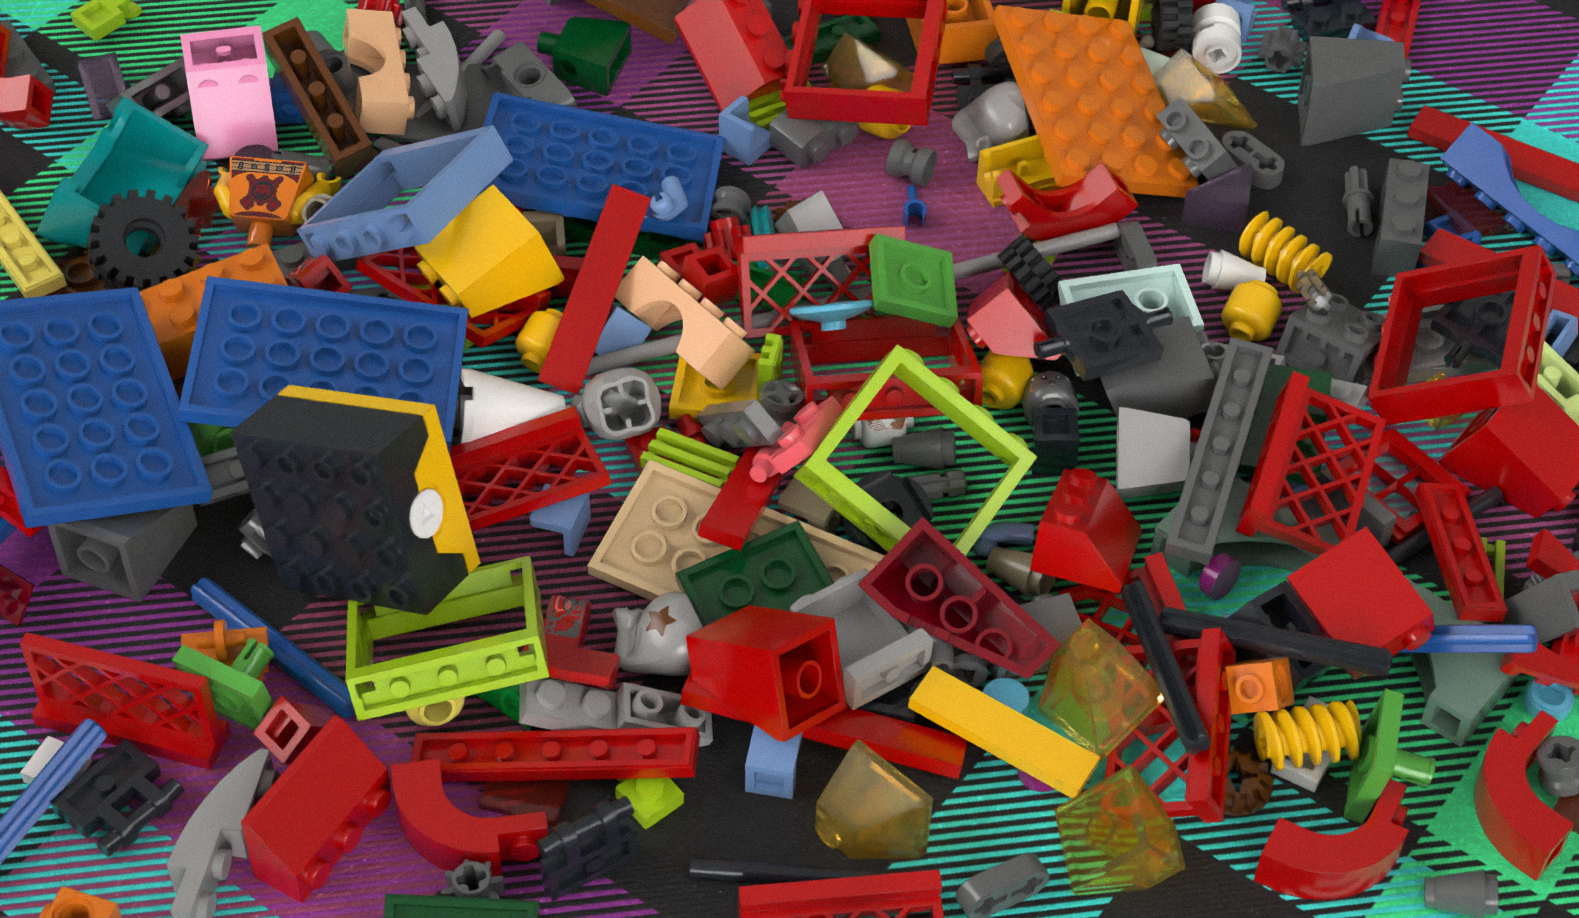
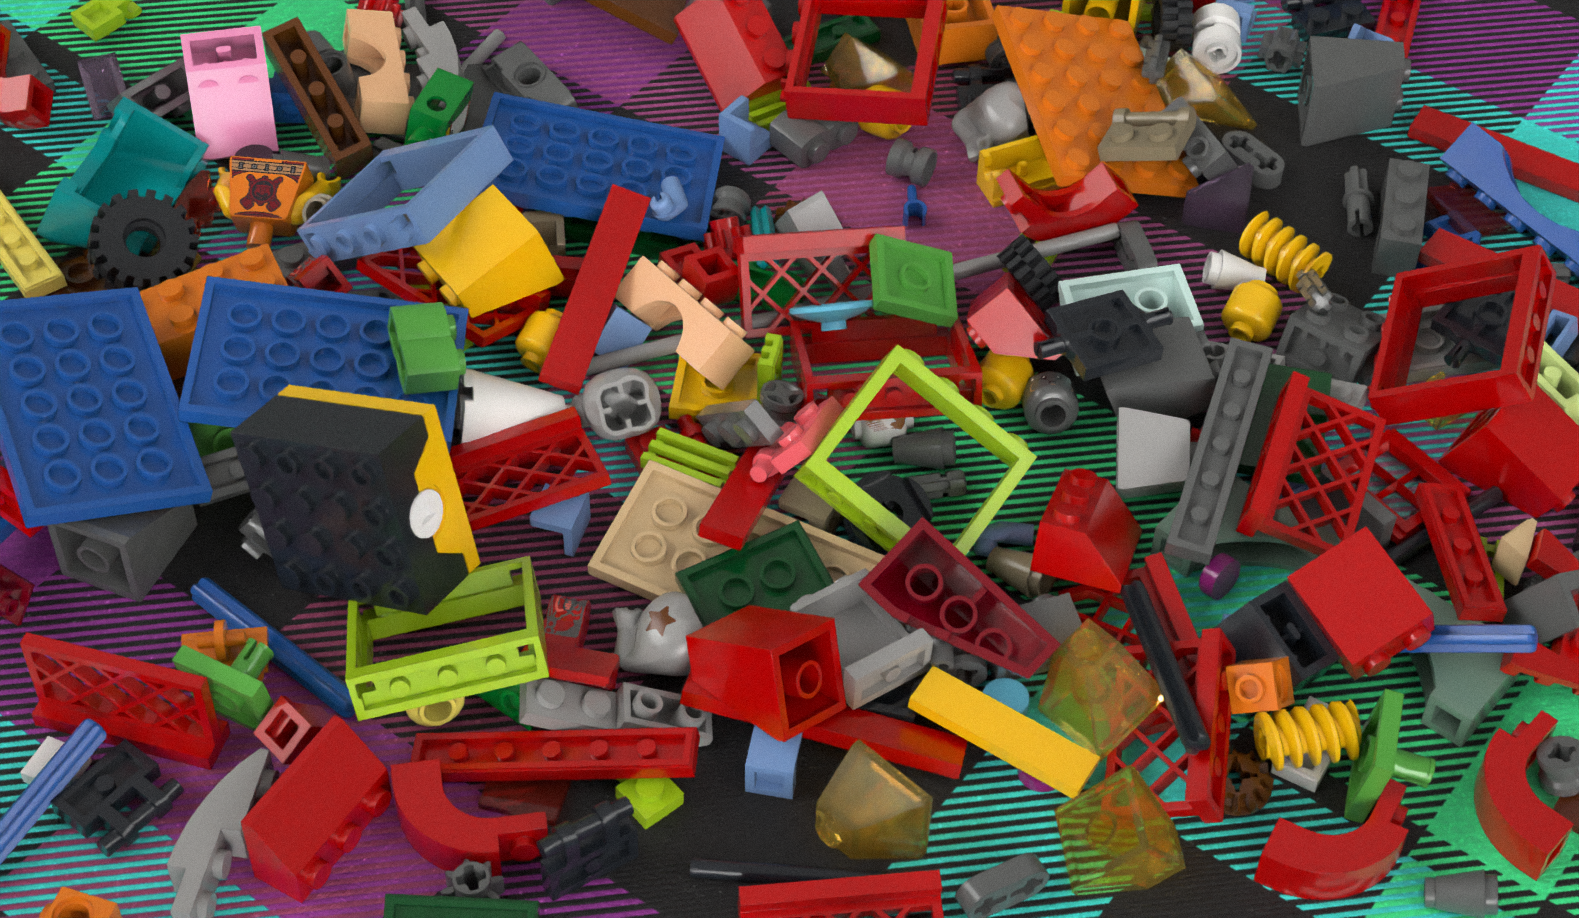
dark green torso [537,16,632,96] -> none
black panel [1031,408,1080,475] -> none
black axle [1159,607,1392,676] -> none
medium azure tile [1523,679,1575,722] -> none
none -> bright green brick [387,302,466,395]
none -> green torso [404,68,474,145]
none -> dark tan plate [1097,107,1196,161]
none -> dark grey axle [1141,35,1171,84]
none -> tan slope [1491,518,1537,586]

